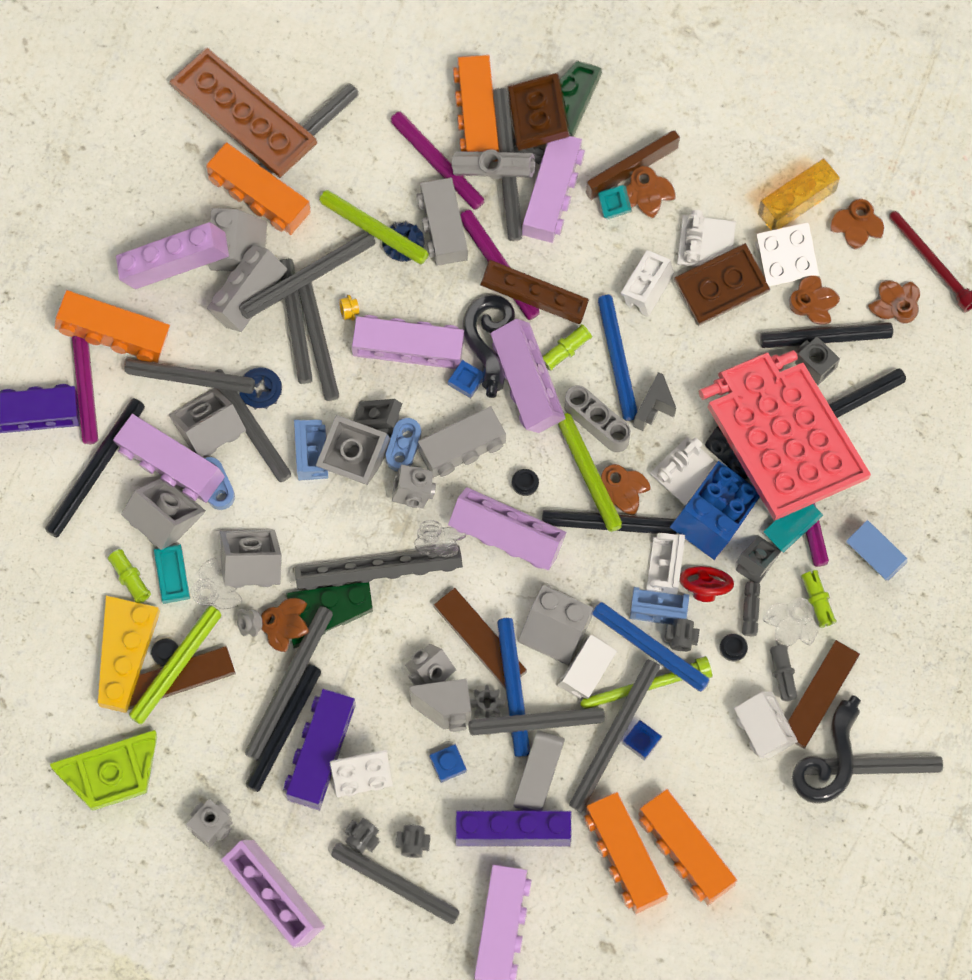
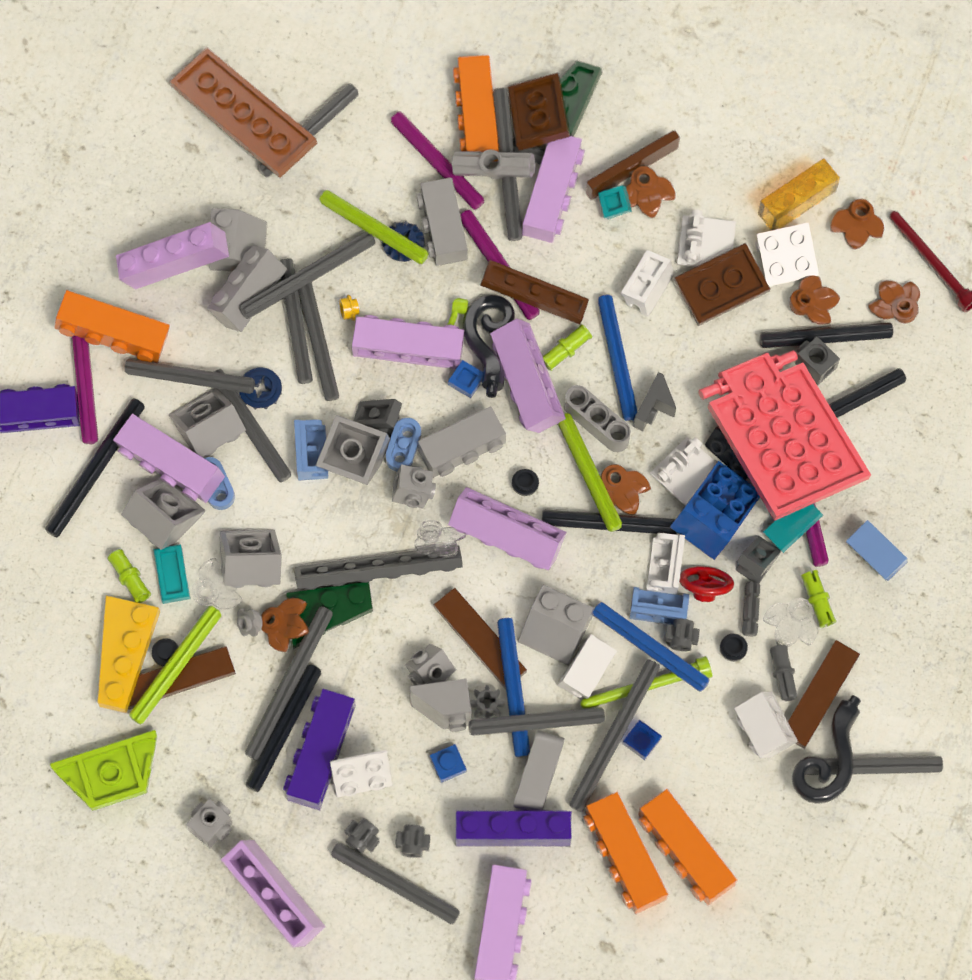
orange brick [206,142,311,235] -> none
none -> lime hand [447,298,468,325]

